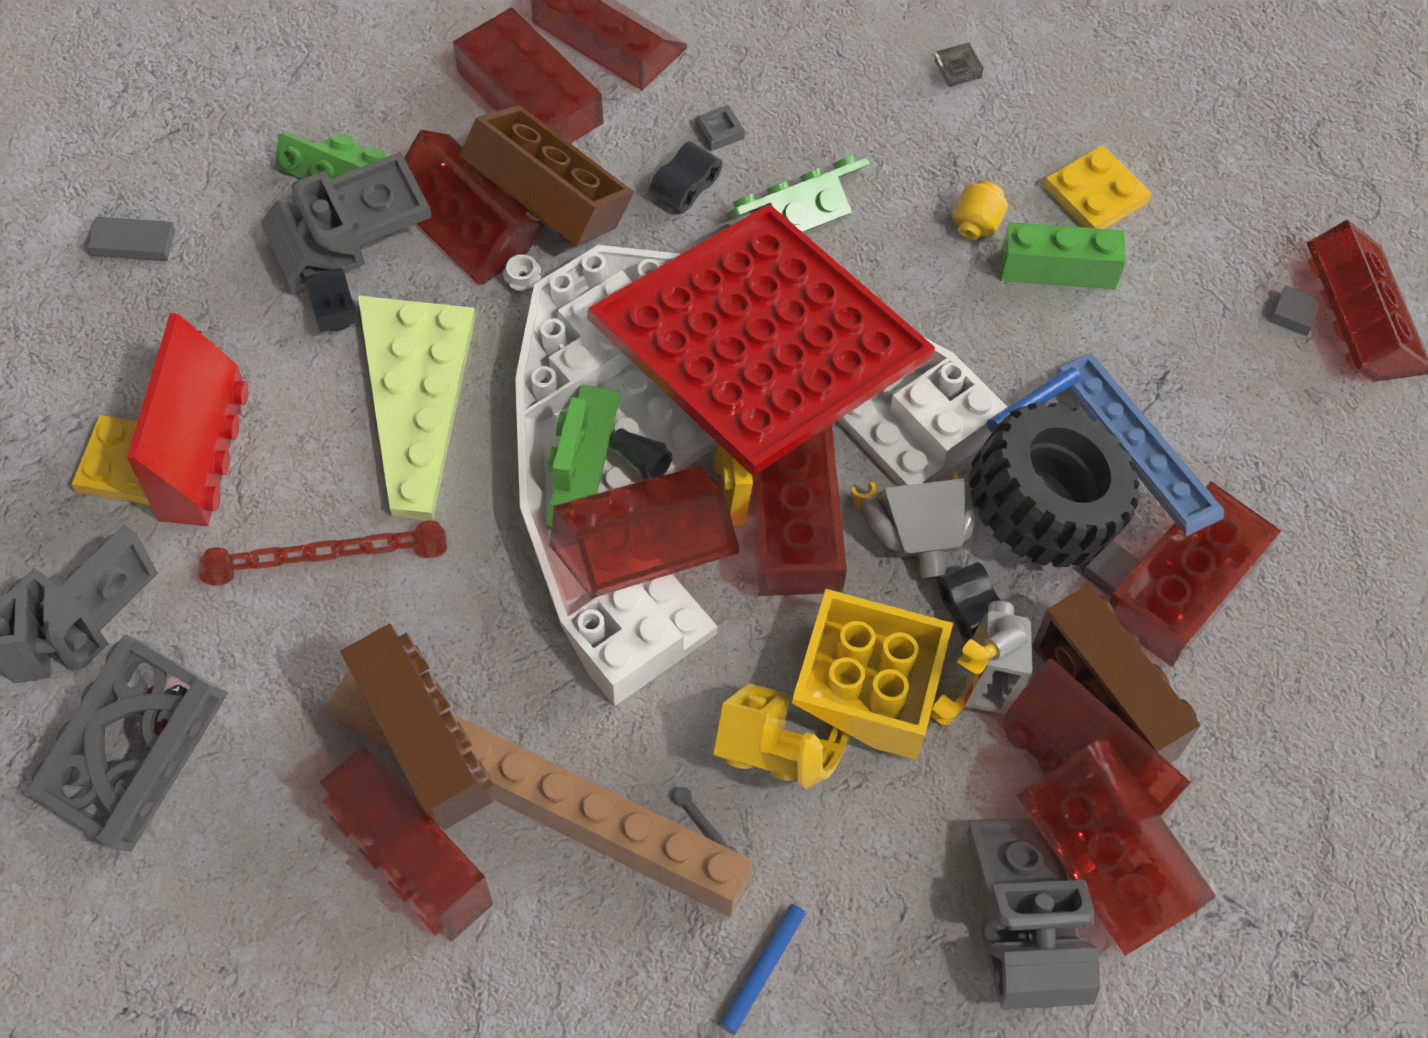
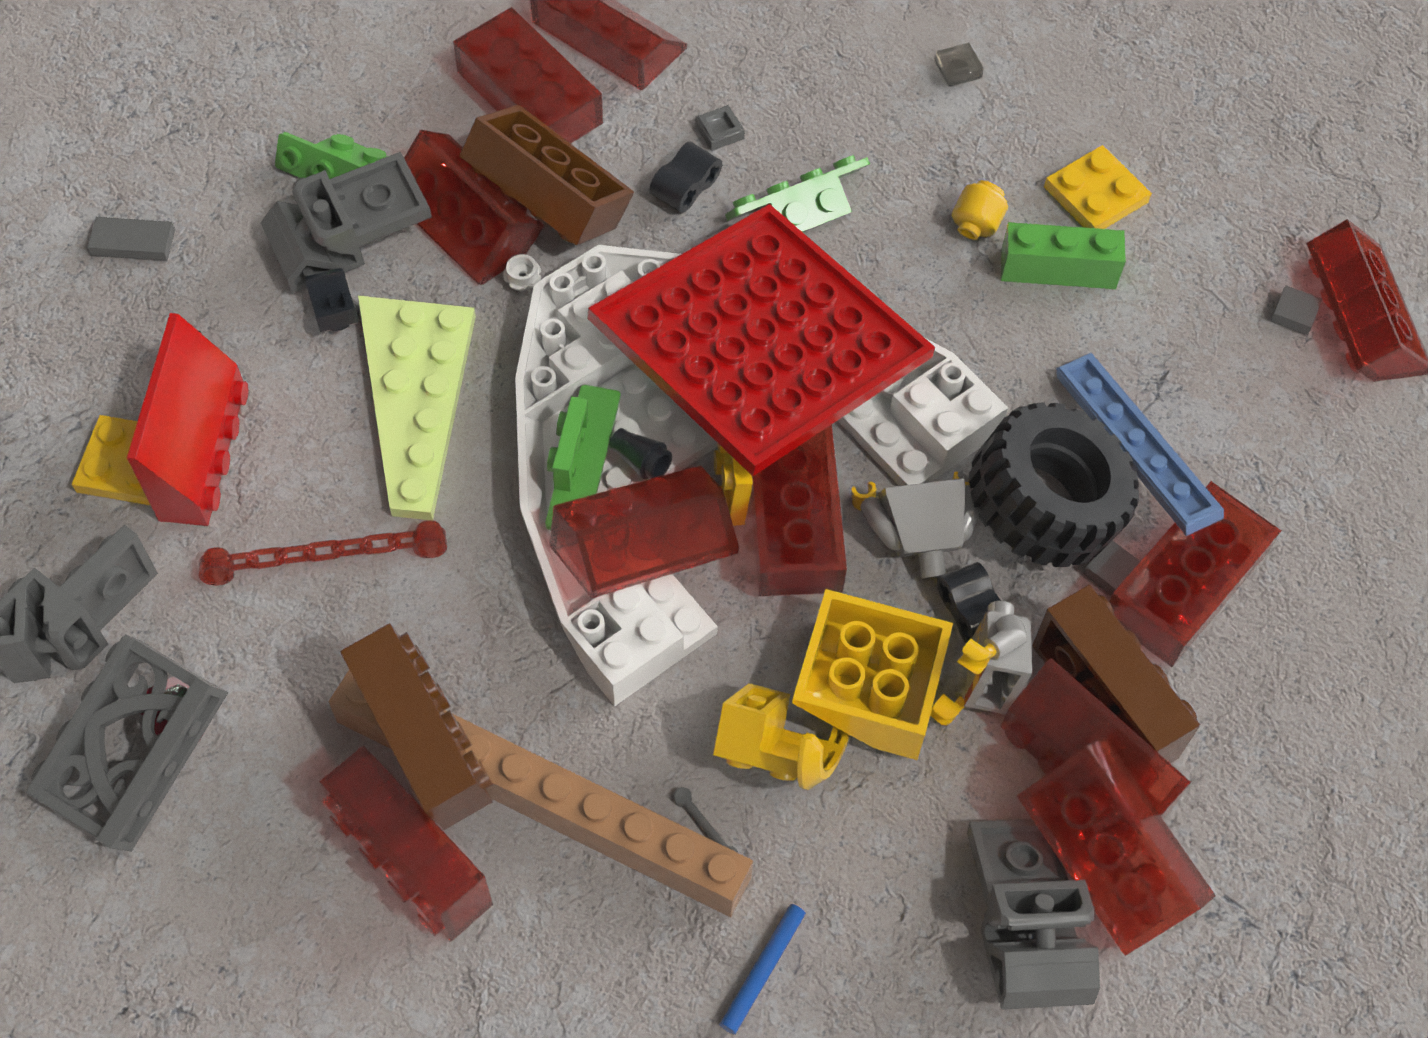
blue bar [987,367,1081,432] -> none

